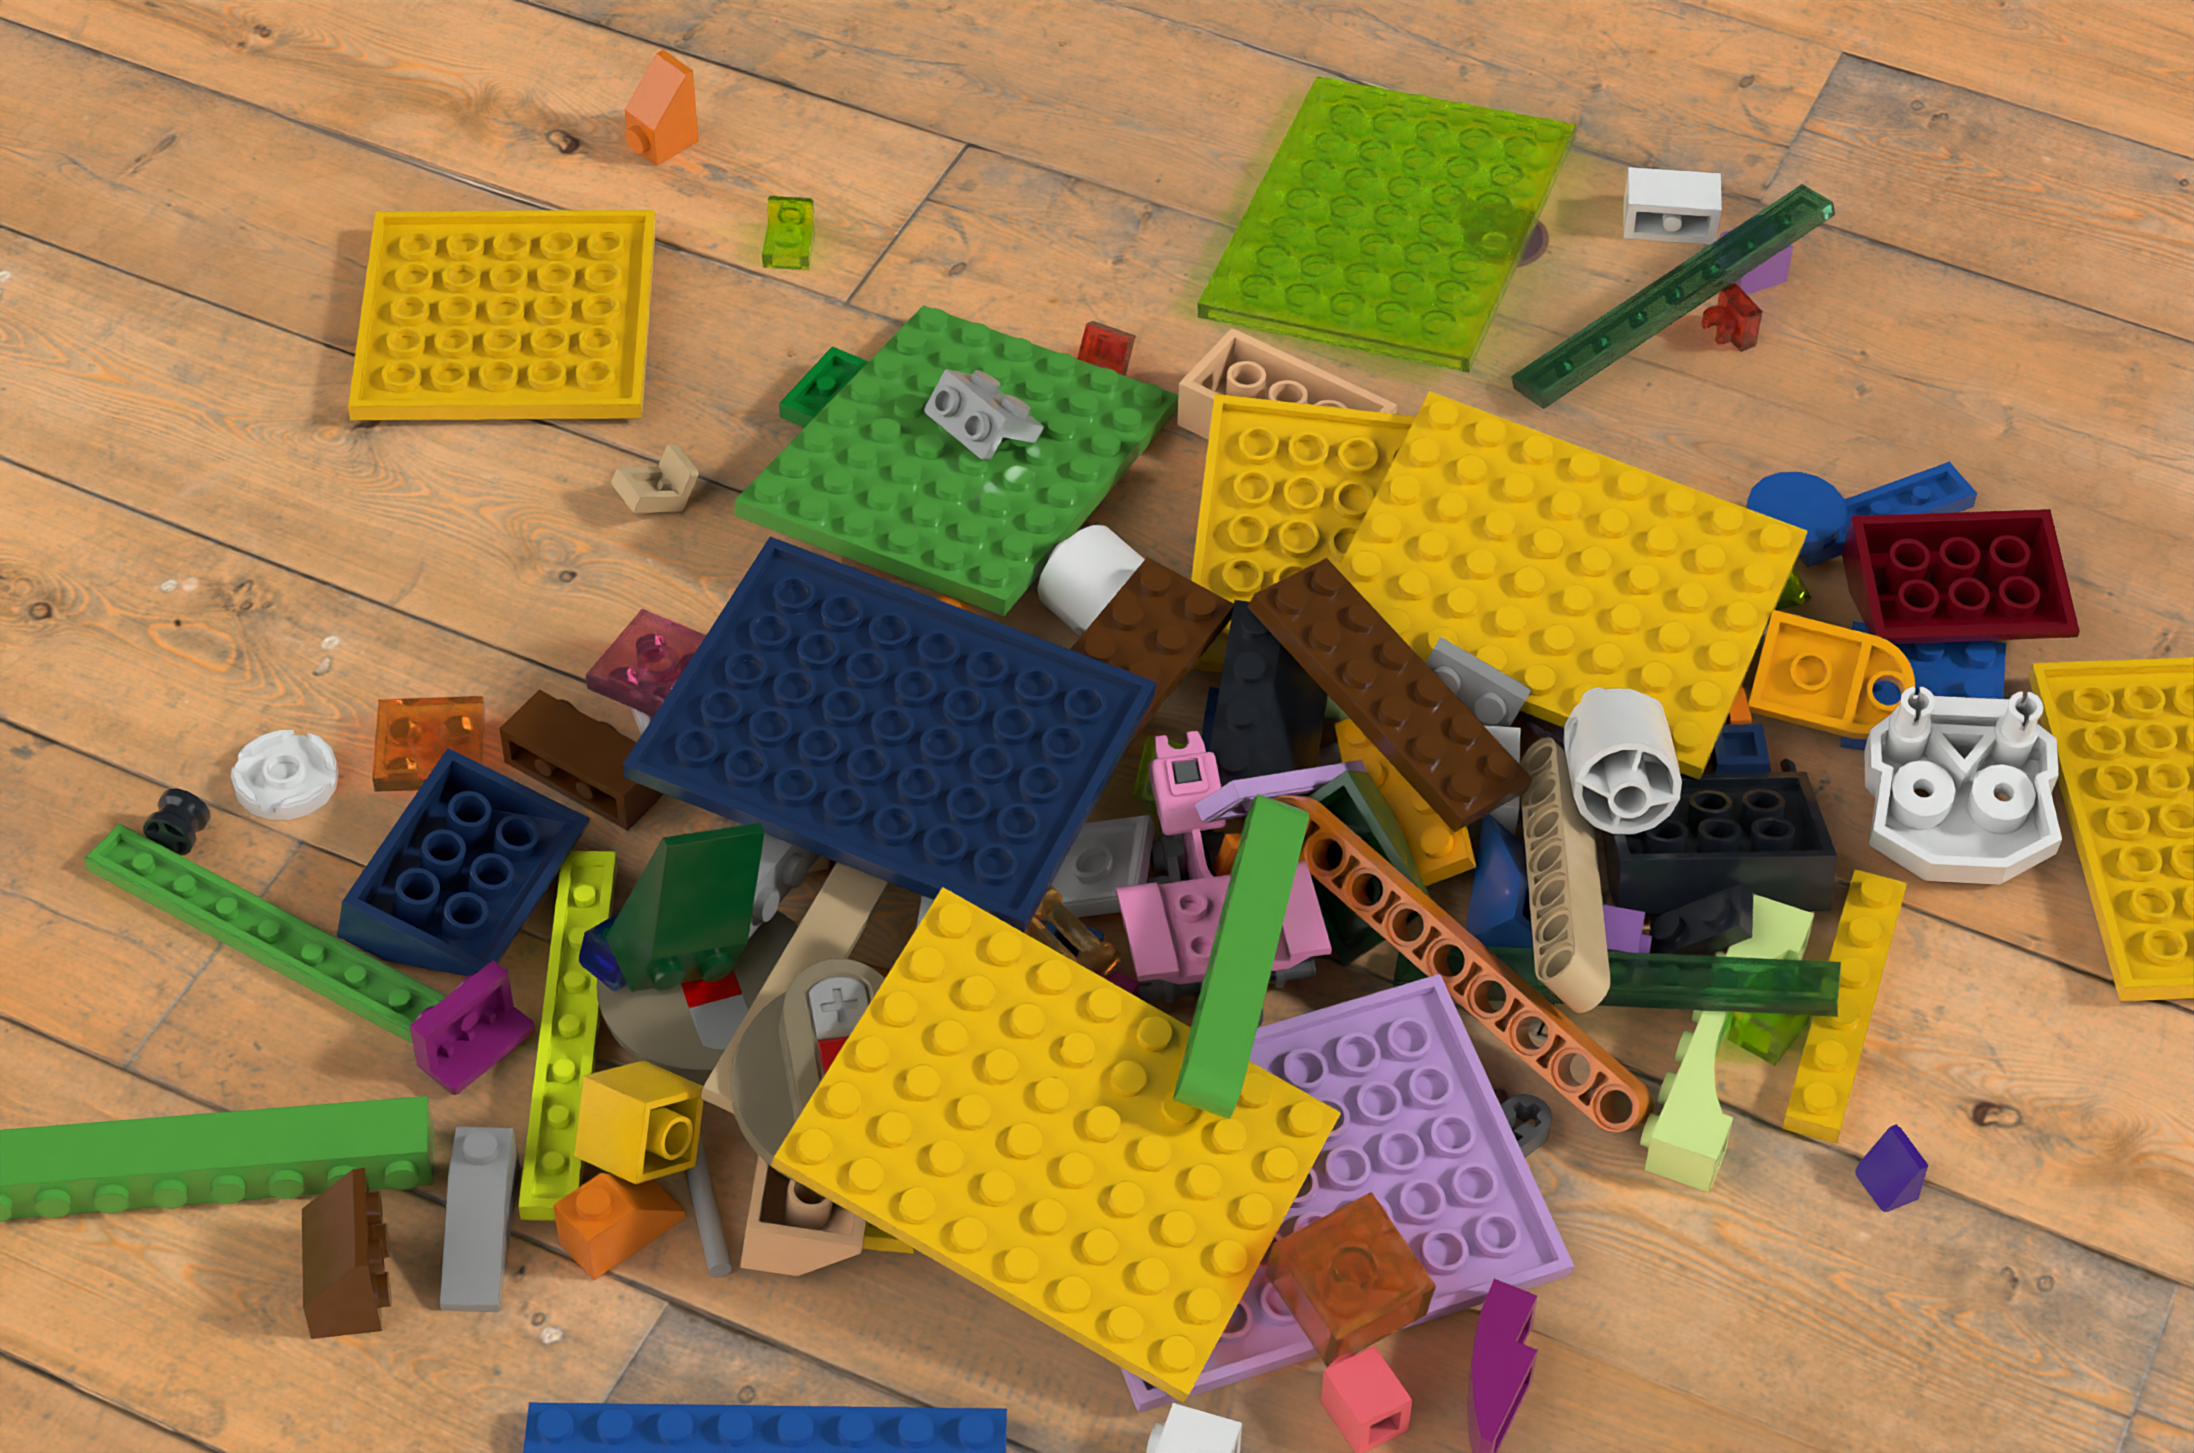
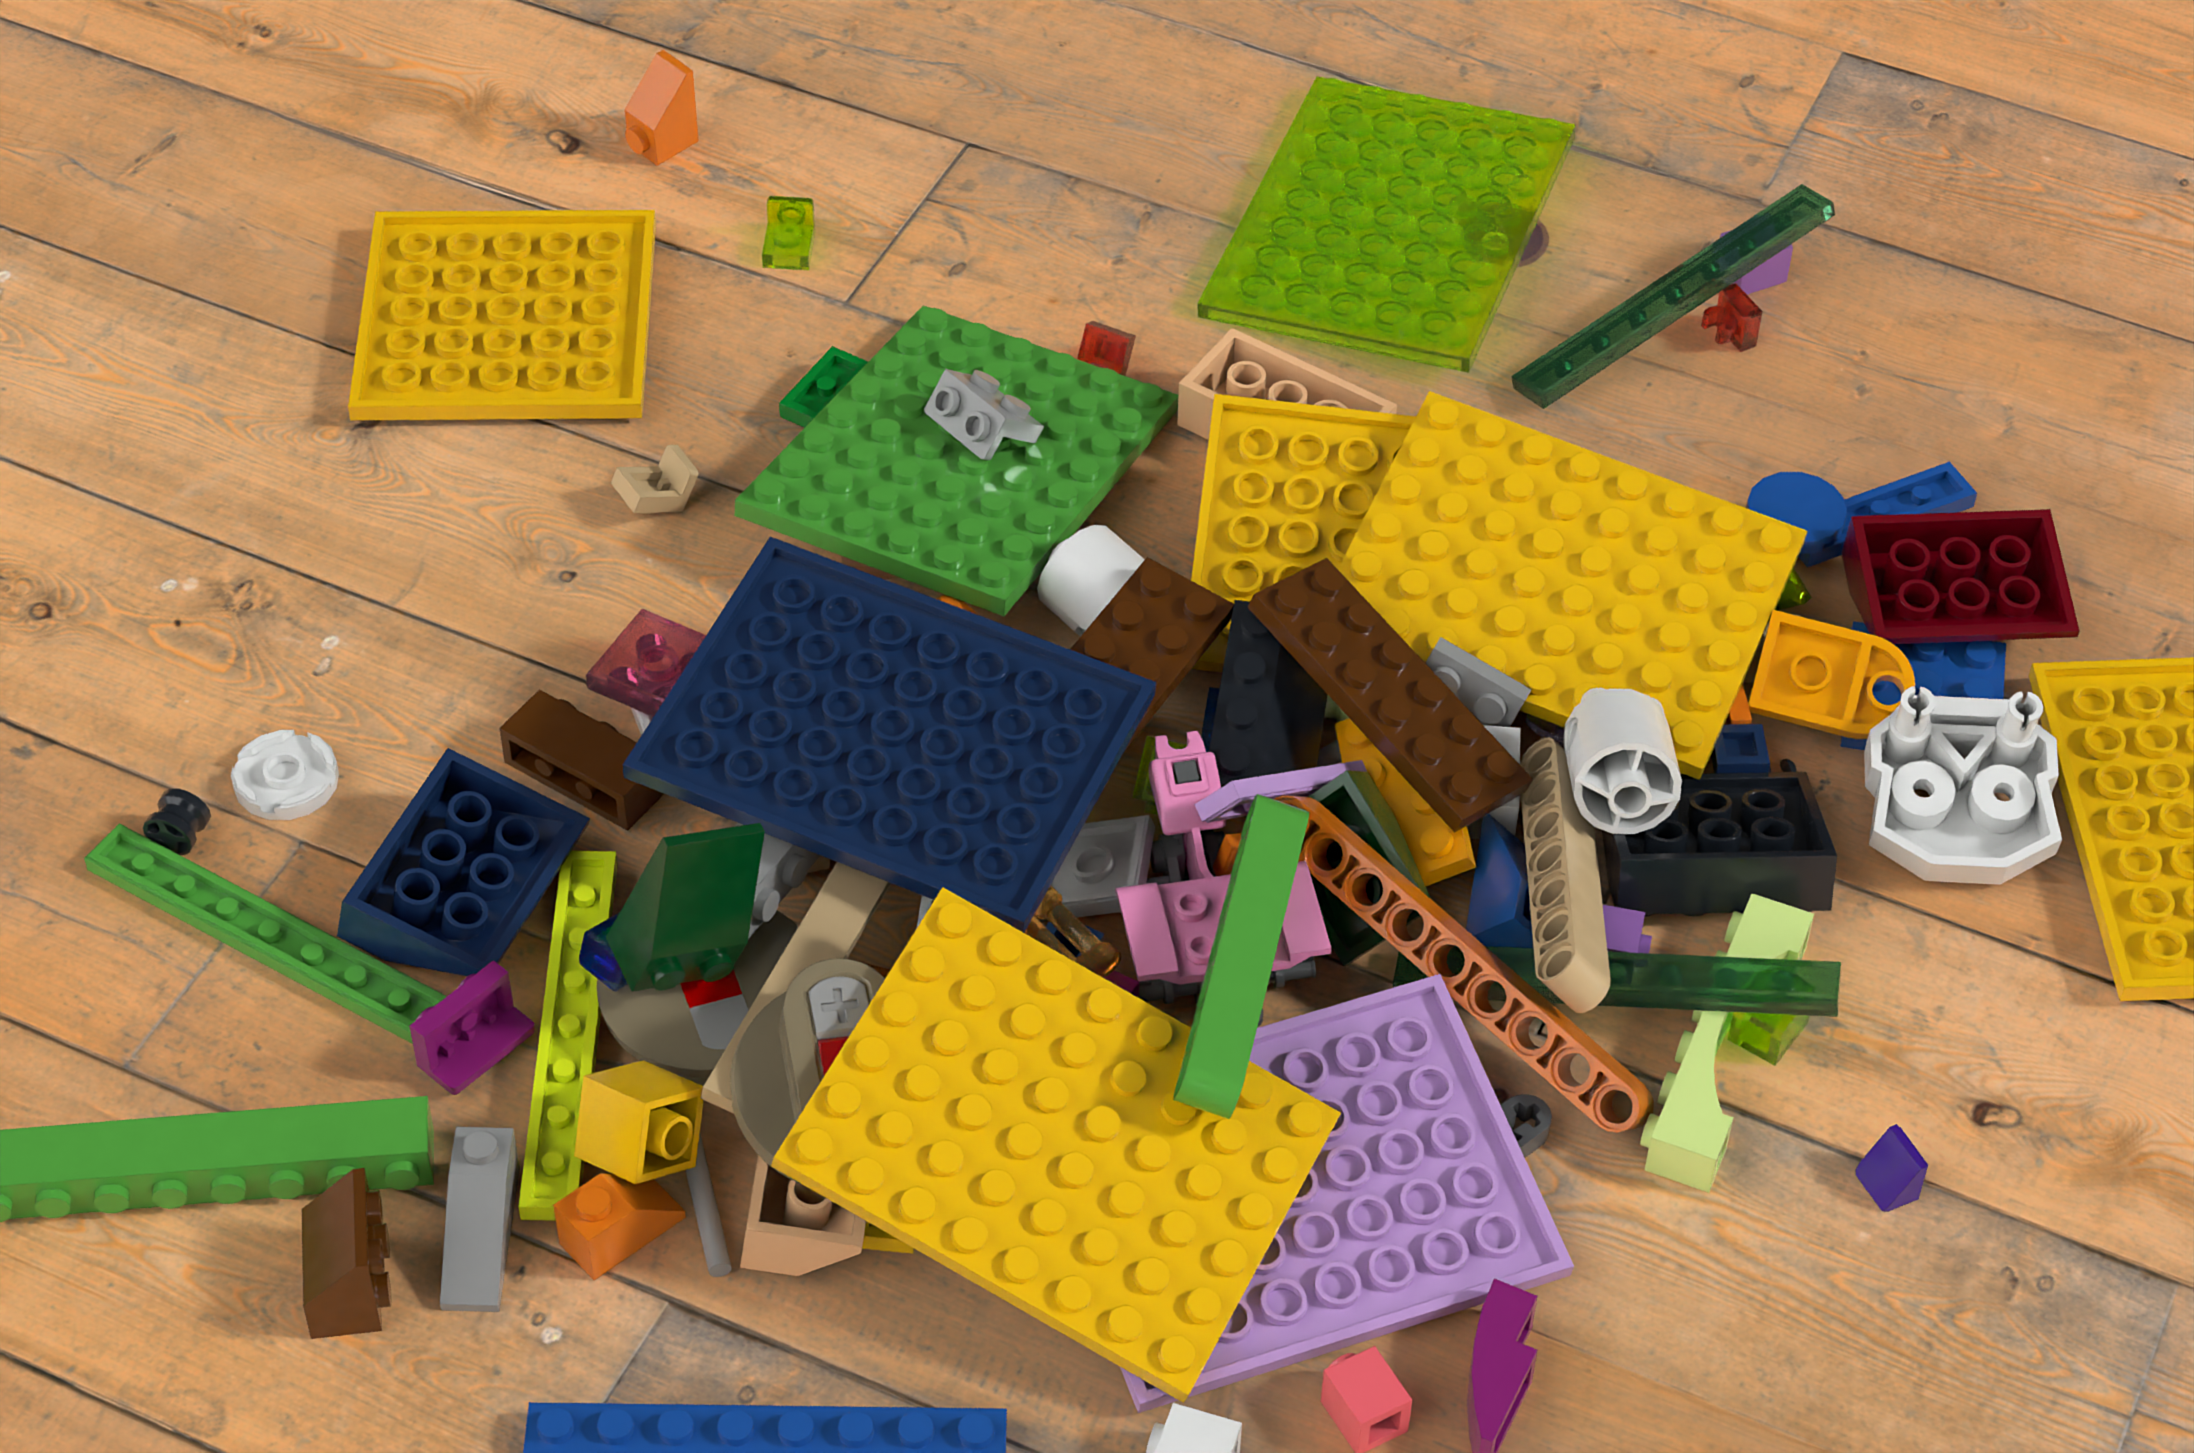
clear orange plate [372,696,485,792] -> none
clear orange brick [1265,1192,1436,1368] -> none
white brick [1623,167,1722,245] -> none
black plate [1648,883,1754,973] -> none
yellow plate [1782,869,1907,1144] -> none

